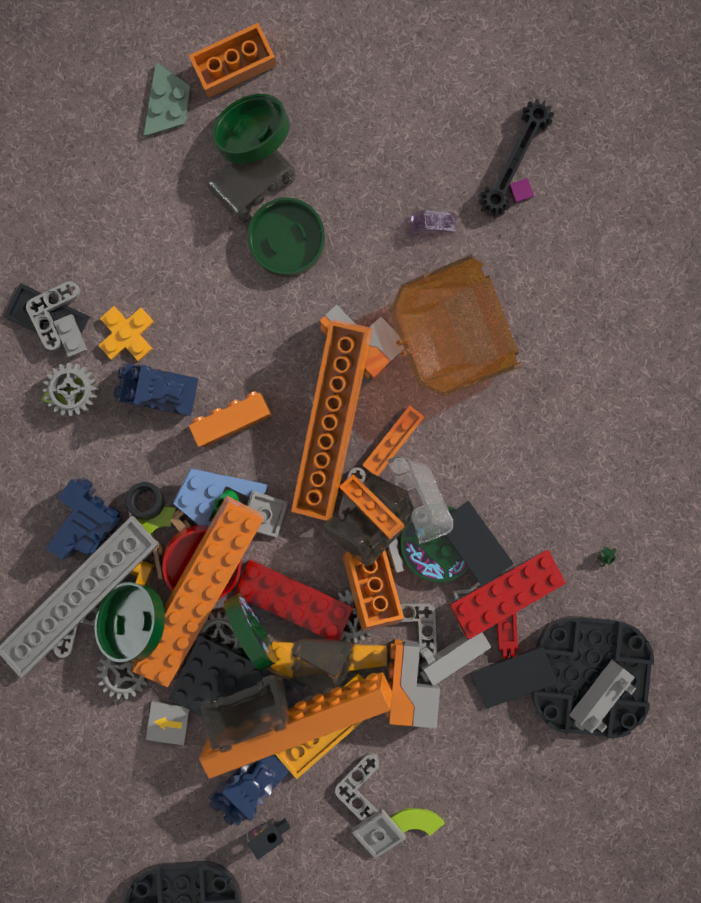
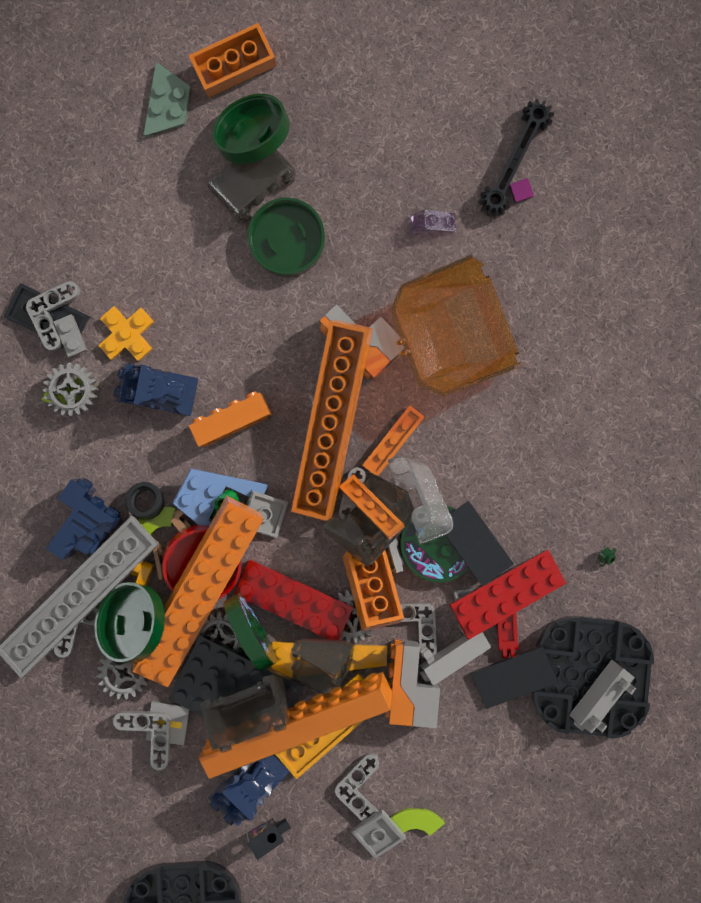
none -> light grey beam [113,711,171,771]

